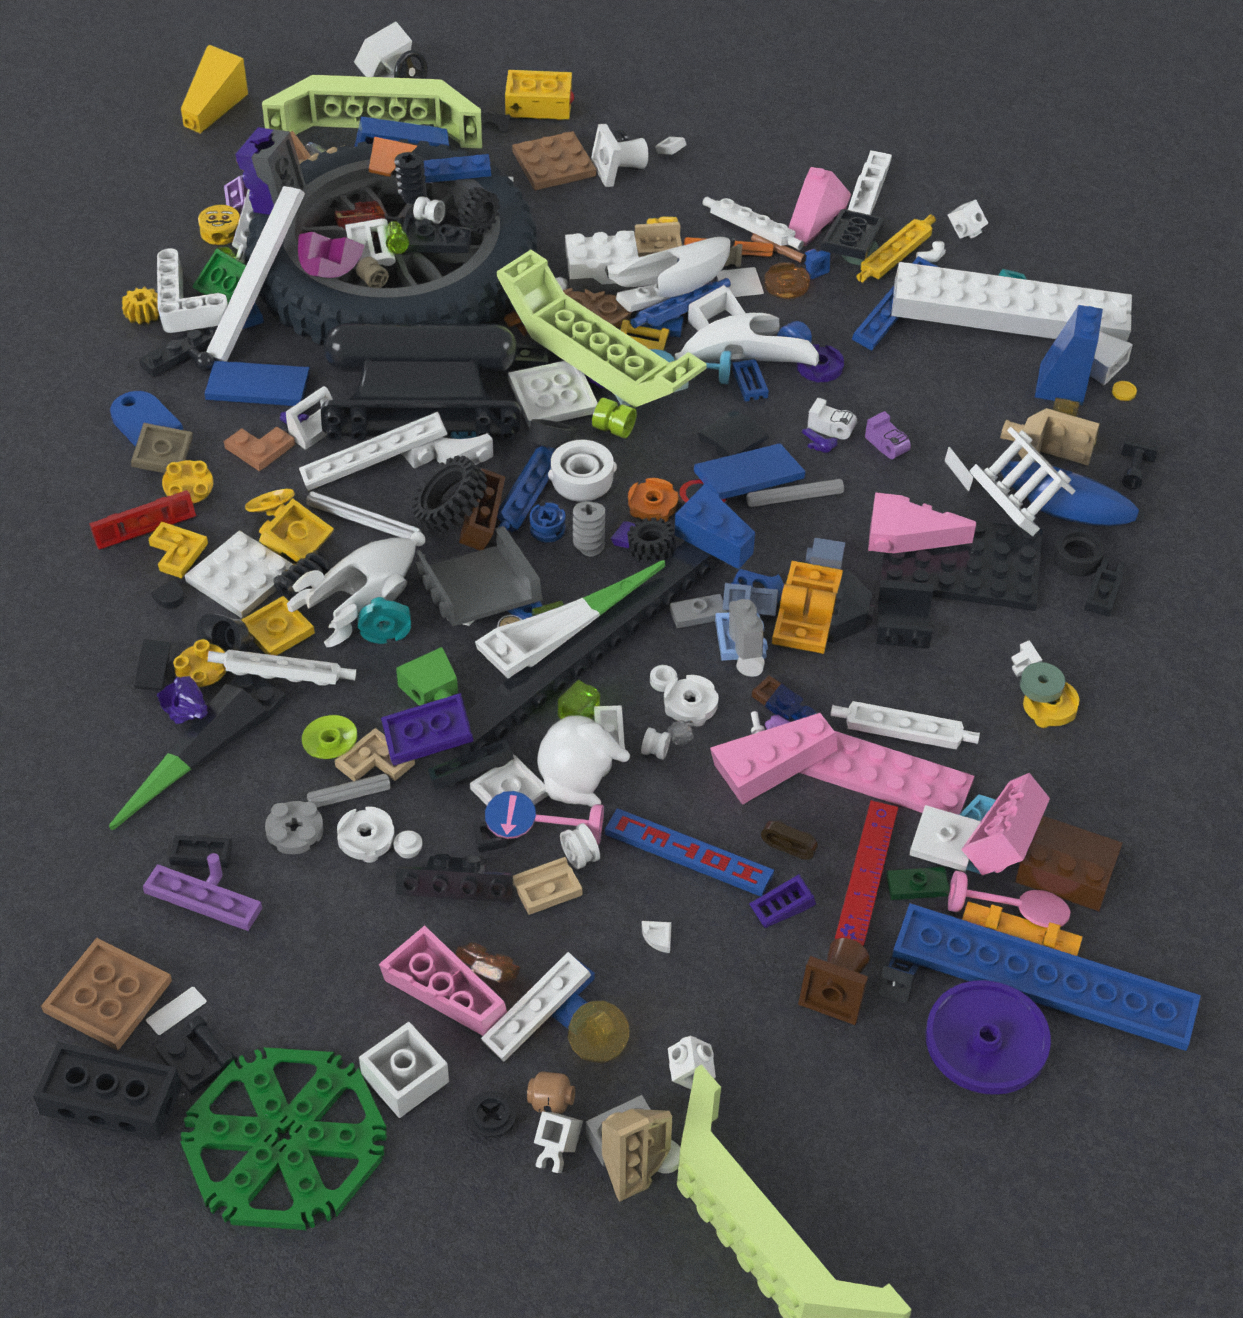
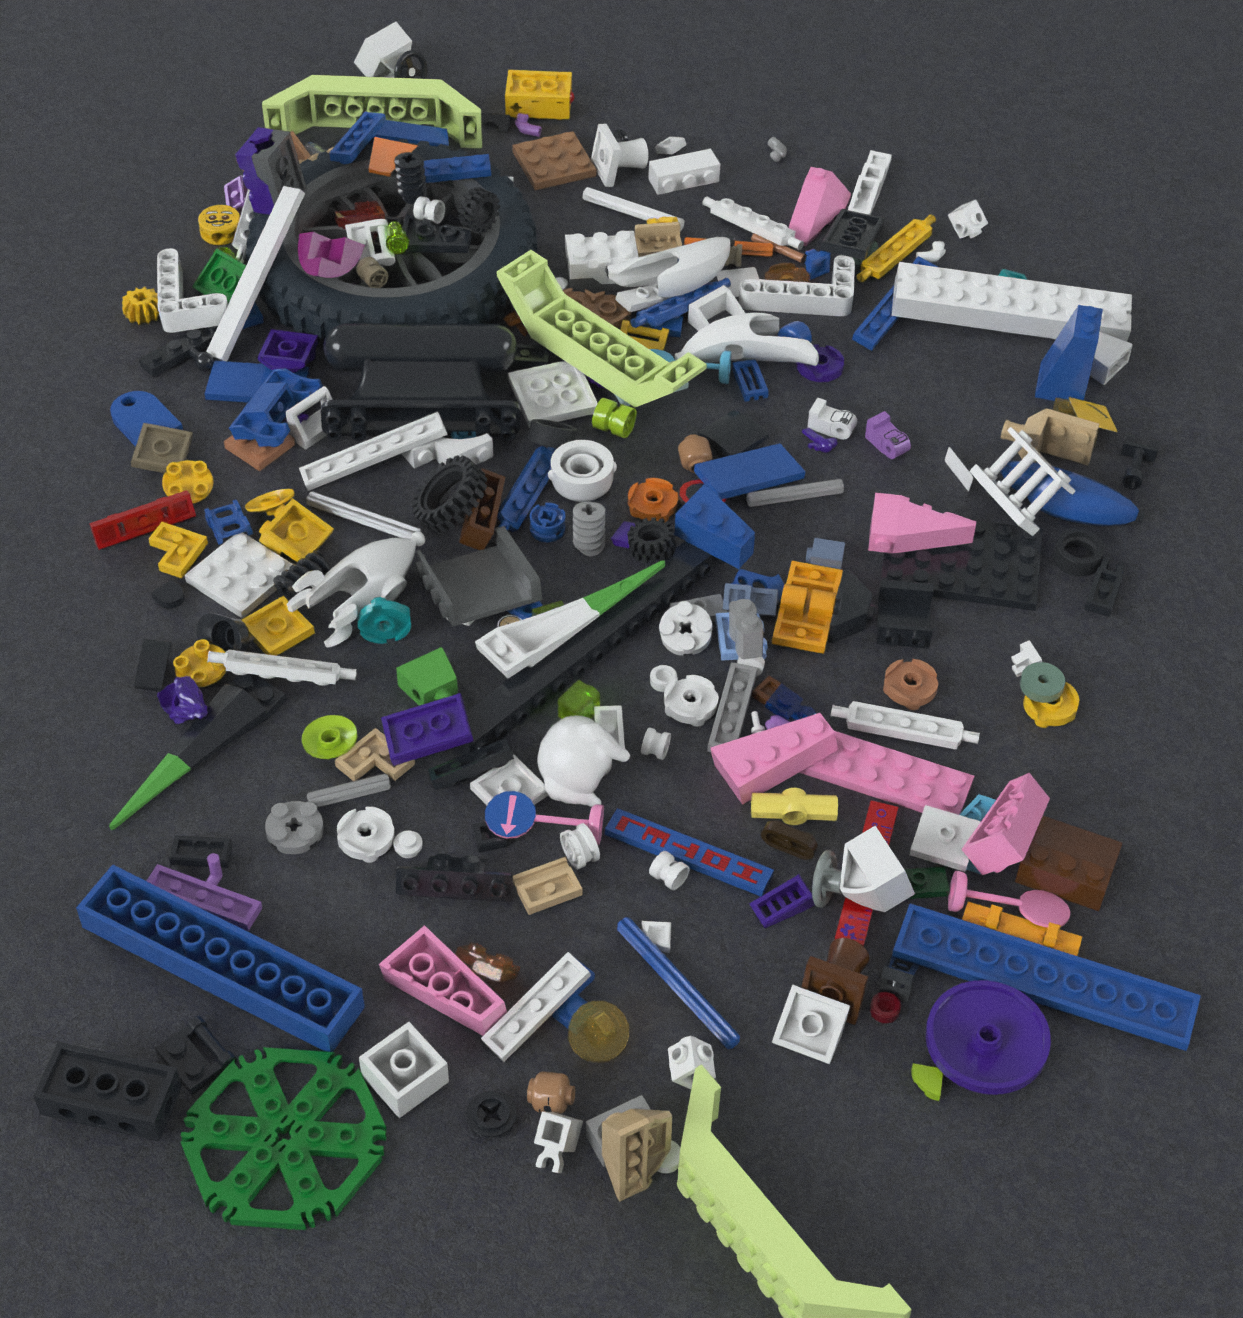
medium nougat plate [41,938,172,1051] -> none
white sticker [146,987,207,1035] -> none
yellow slope [181,45,248,133] -> none
clear plate [667,720,694,745] -> none
yellow piece [1112,381,1137,401] -> none
none -> blue brick [76,865,365,1052]
none -> blue piece [204,500,253,544]
none -> blue bracket [229,368,323,447]
none -> dark purple slope [258,329,318,373]
none -> blue plate [329,112,386,164]
none -> medium lavender arm [515,113,542,137]
none -> white axle [583,187,685,232]
none -> blue axle [617,917,740,1049]
none -> white brick [649,149,720,195]
none -> white wheel [649,851,690,891]
none -> white plate [659,601,713,656]
none -> medium nougat head [678,434,713,473]
none -> light grey plate [707,662,758,752]
none -> white beam [739,255,855,316]
none -> light yellow piece [751,788,838,826]
none -> light grey arm [768,137,787,162]
none -> white slope [772,985,850,1064]
none -> white piece [812,826,915,912]
none -> dark red tile [870,992,901,1023]
none -> nougat plate [883,659,938,710]
none -> lime tile [911,1063,943,1101]
none -> yellow sticker [1069,397,1118,432]

